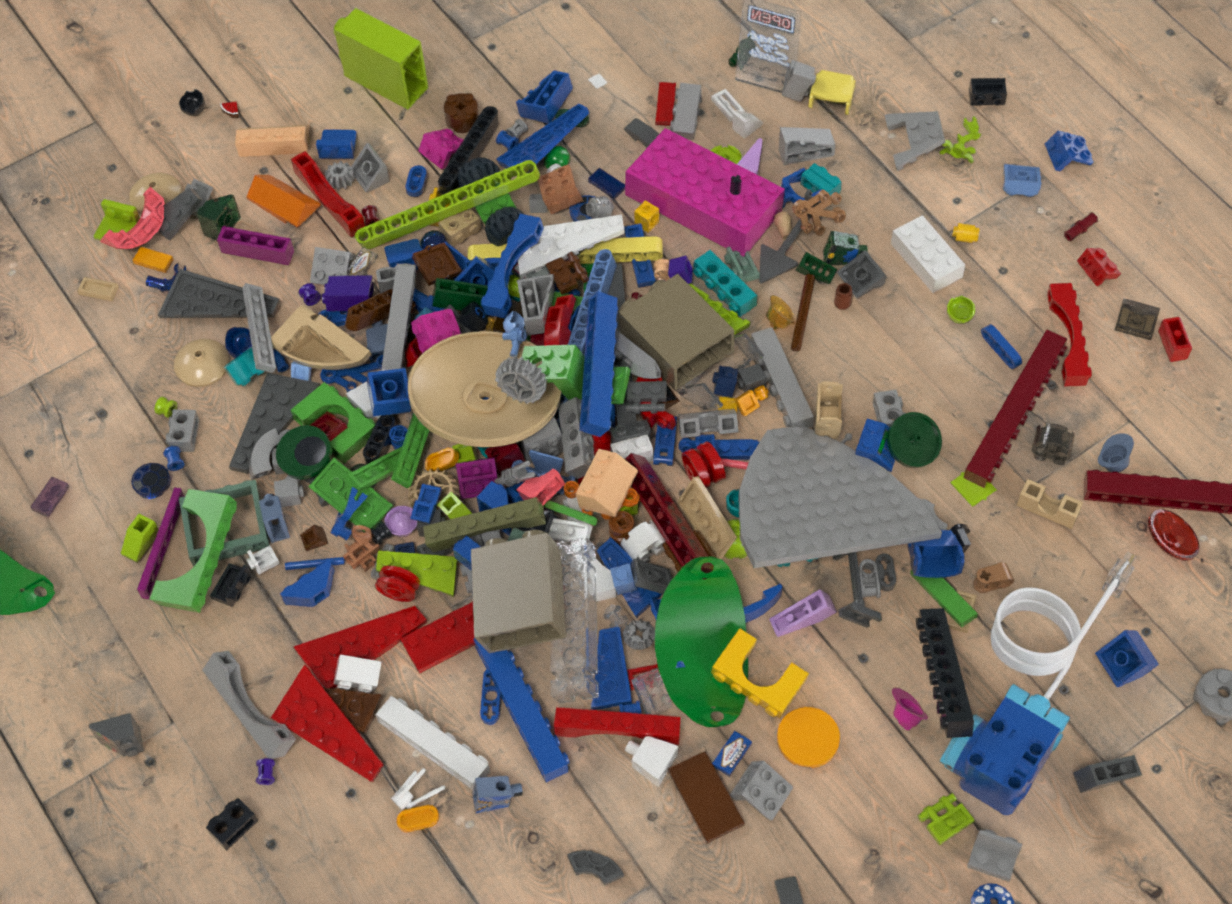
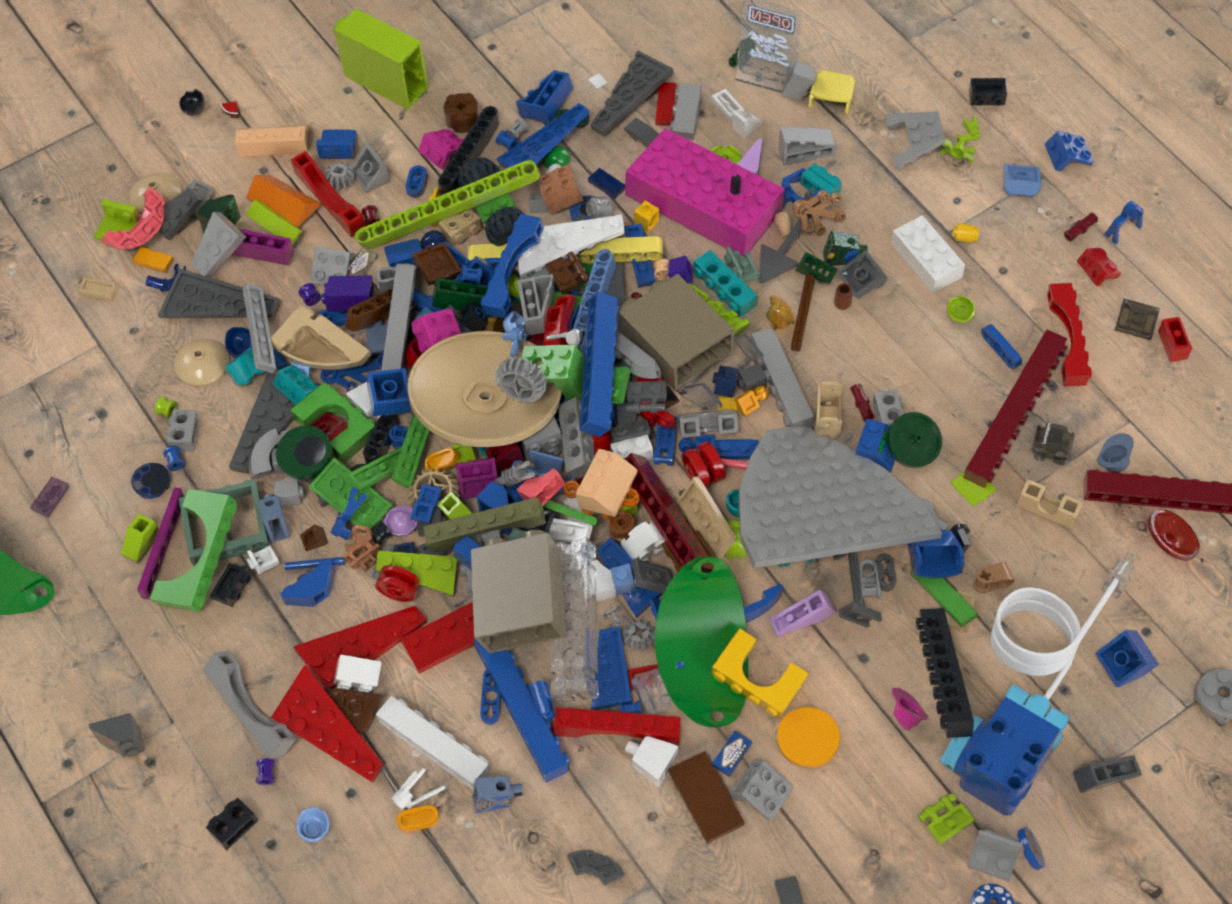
none -> light grey wedge [191,211,246,277]
none -> lime slope [246,199,302,245]
none -> teal bracket [273,364,319,405]
none -> light blue hair [296,807,329,842]
none -> blue bush [460,265,482,284]
none -> blue hinge [529,681,555,720]
none -> white plant [546,329,583,348]
none -> dark grey wing [591,50,674,136]
none -> dark red pin [850,384,875,422]
none -> blue tile [1017,827,1045,870]
none -> blue piece [1104,201,1144,245]

